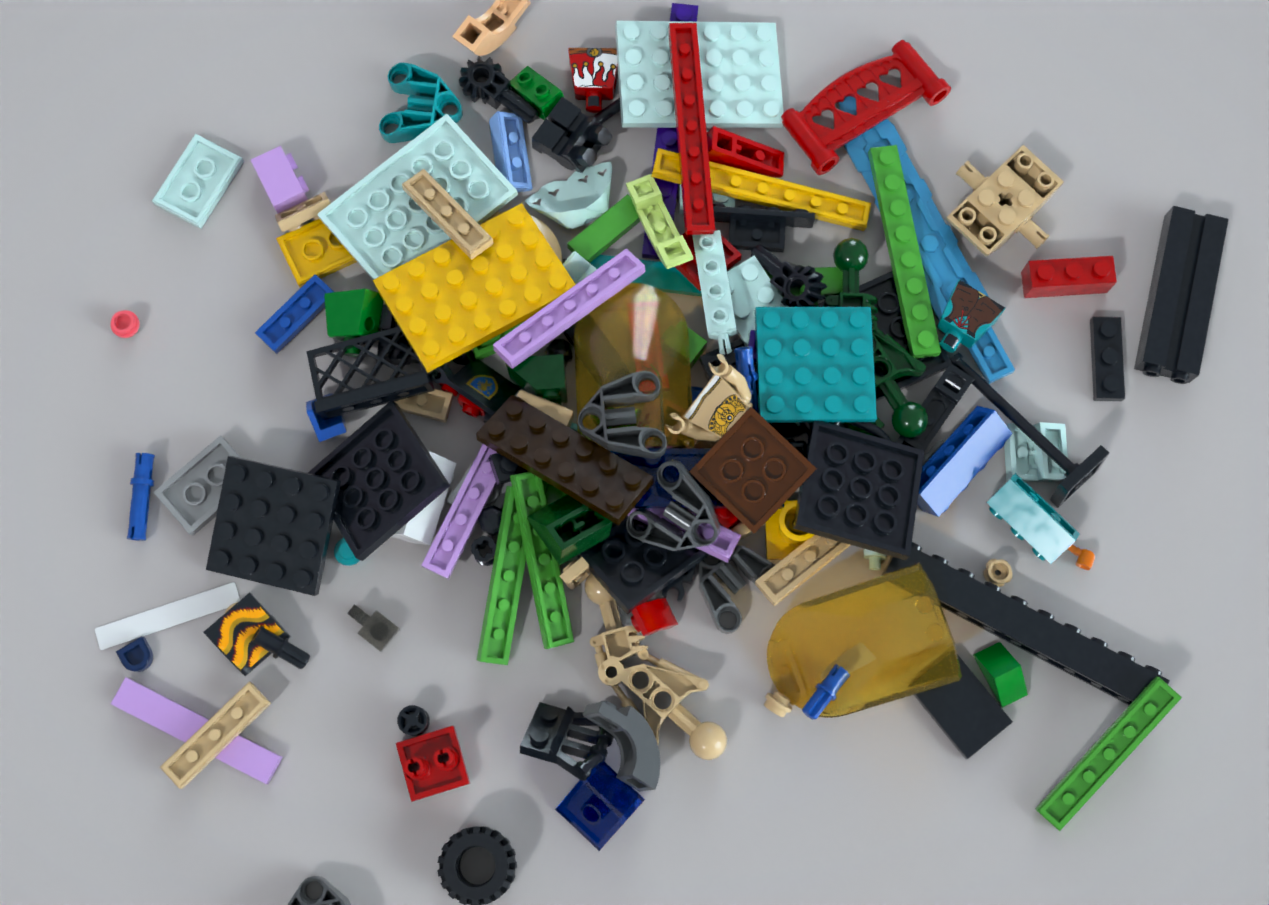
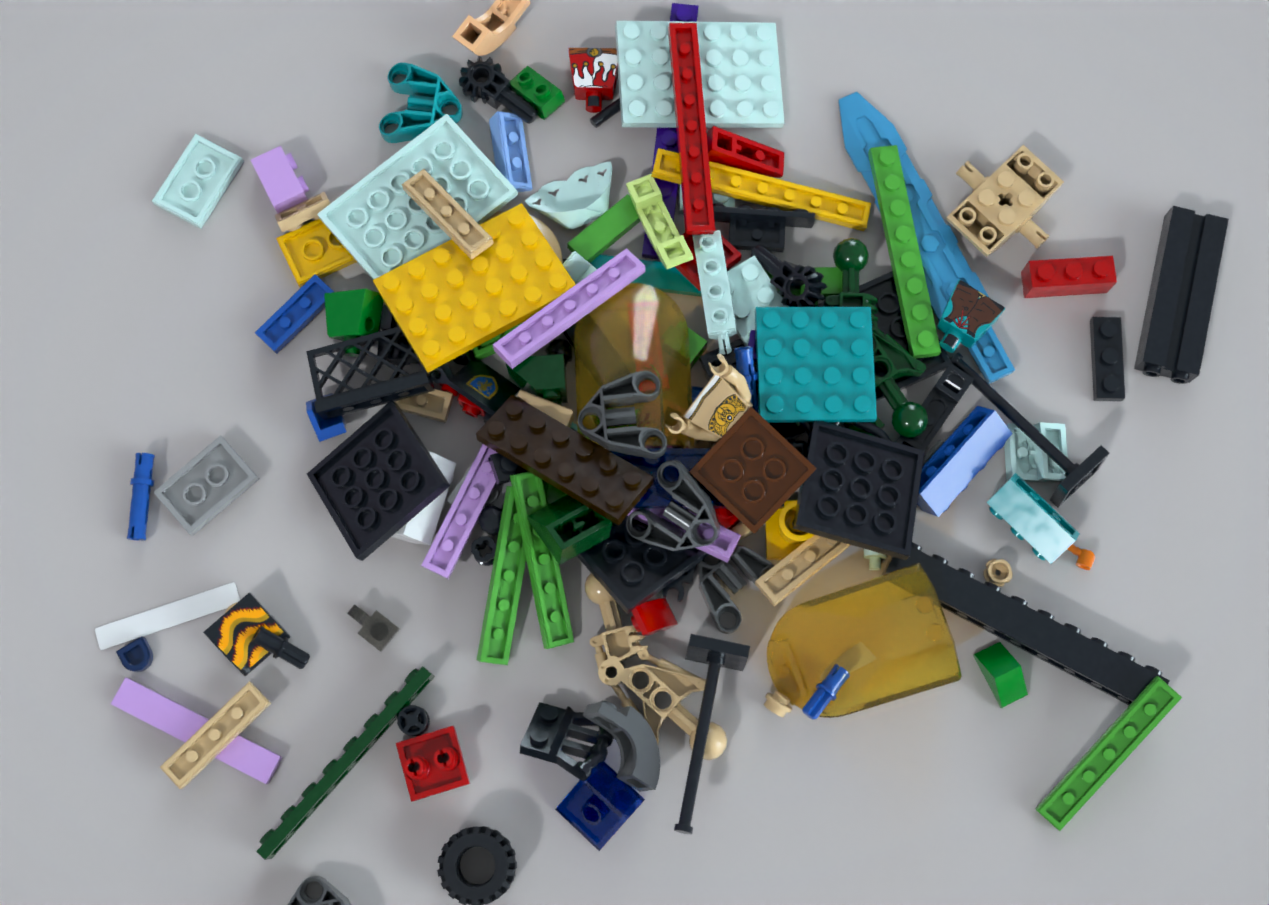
coral plate [110,310,140,338] -> none
black plate [206,456,341,596] -> none
teal plate [334,538,360,566] -> none
black hips [532,97,613,173] -> none
tan plate [560,557,591,590] -> none
red piece [781,40,951,175] -> none
black tile [908,652,1013,759] -> none
none -> dark green plate [256,666,435,860]
none -> black tile [674,634,750,834]

